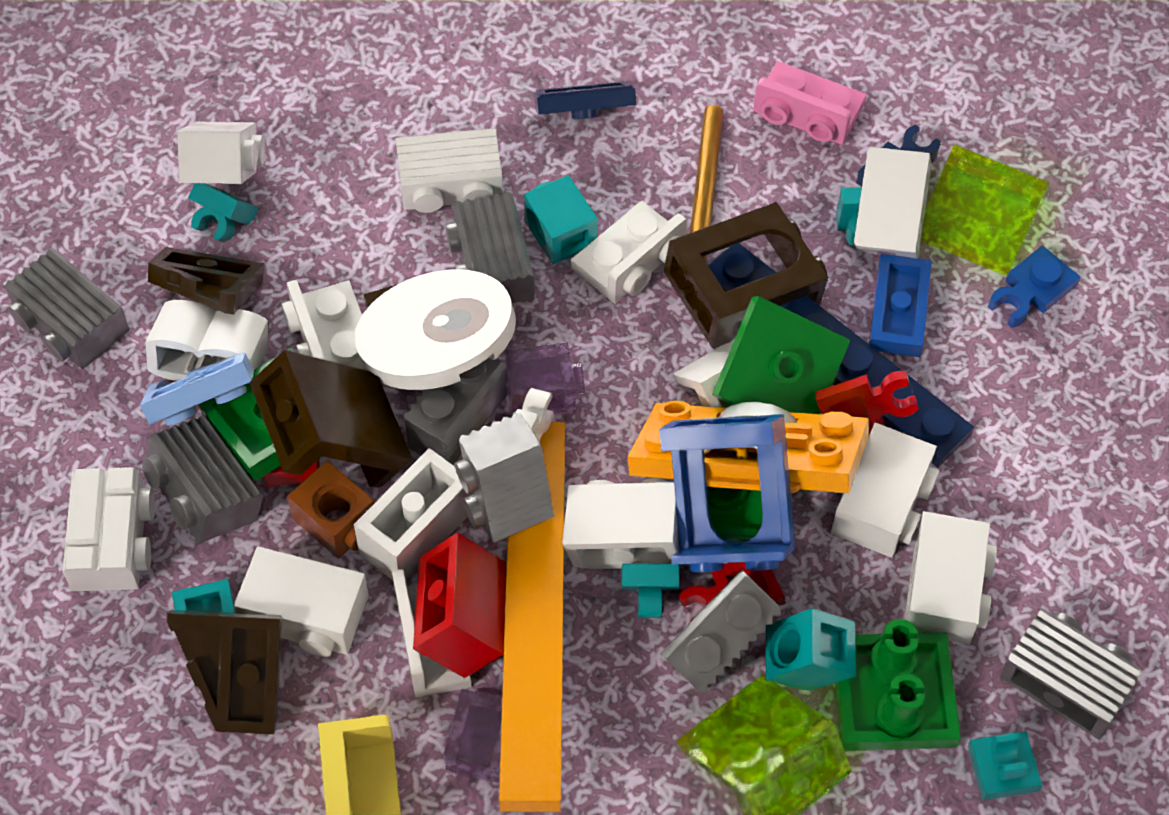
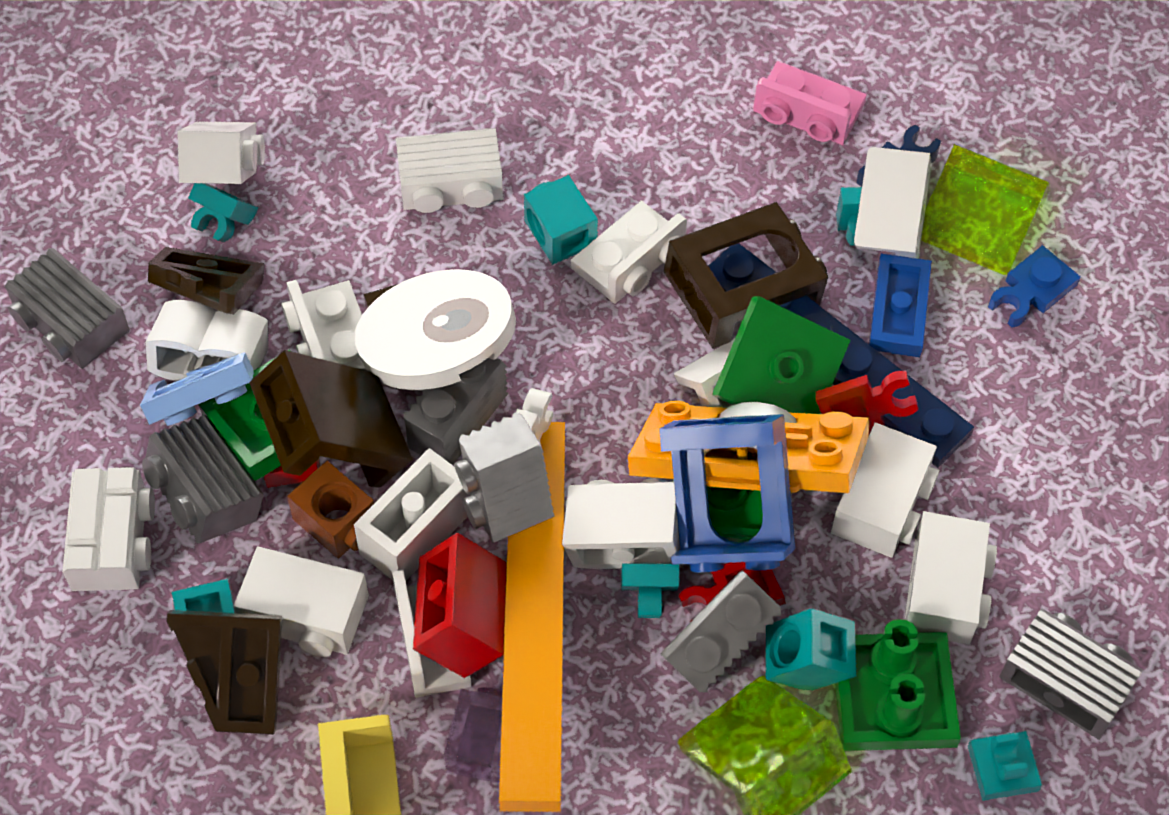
flat silver brick [445,191,534,303] -> none
clear purple brick [505,342,585,416] -> none
dark blue plate [533,81,637,119] -> none
pearl gold bar [690,105,723,263] -> none

